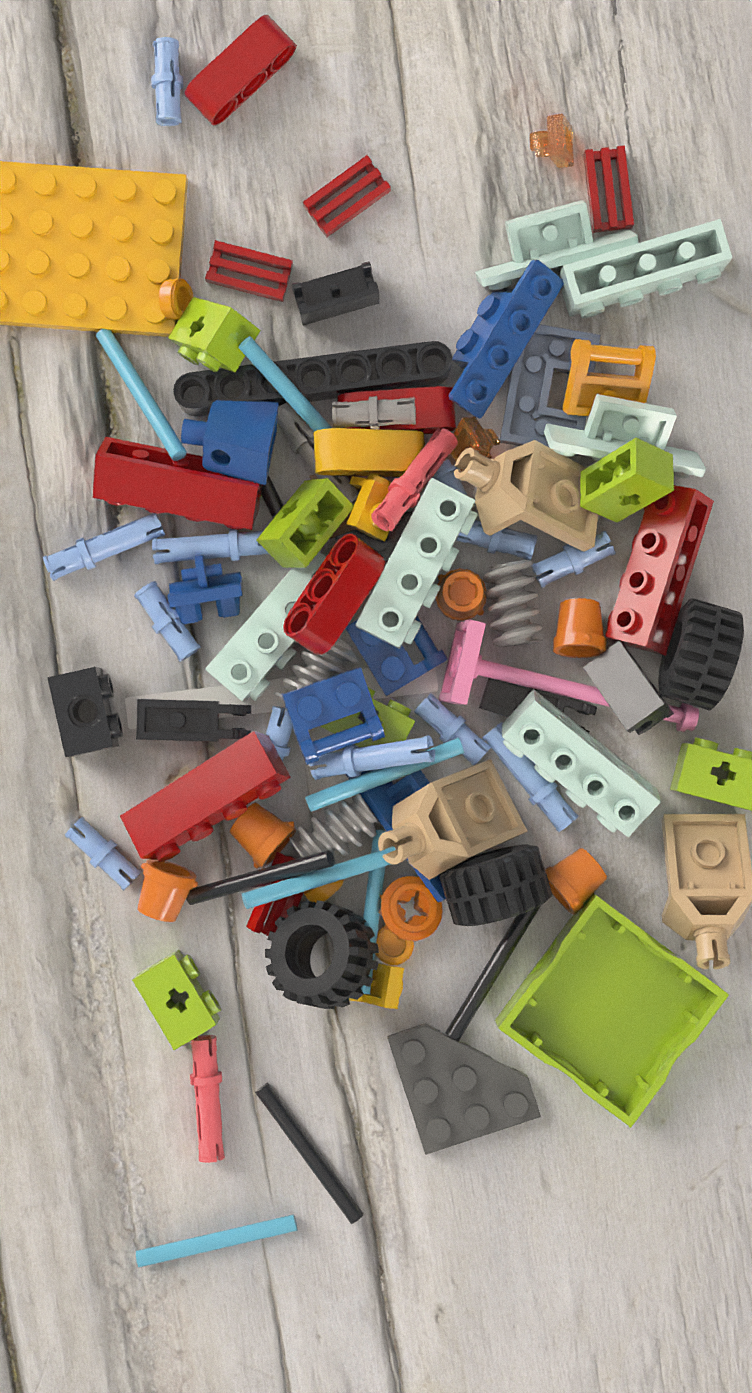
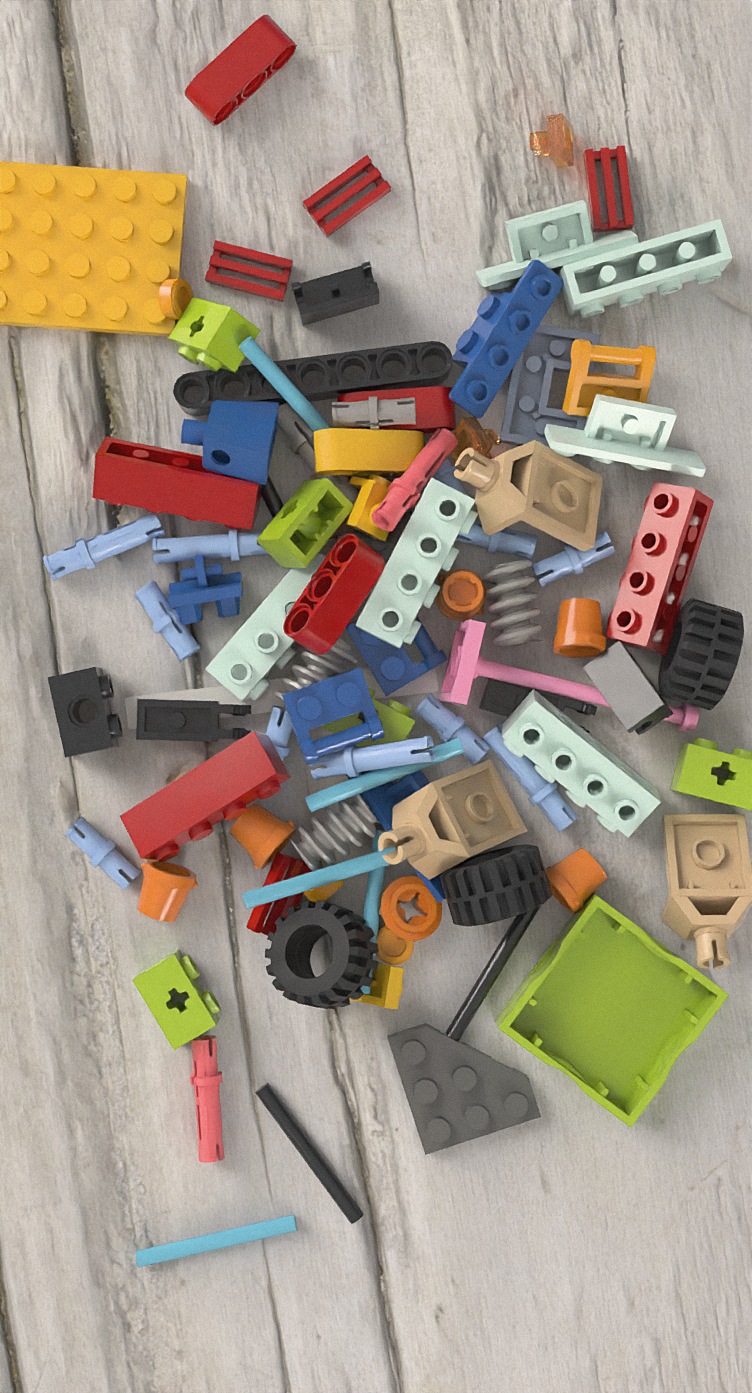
medium azure bar [96,329,187,461] -> none
light blue pin [151,37,184,126] -> none
black bar [186,850,335,905] -> none
lime brick [580,438,674,523] -> none

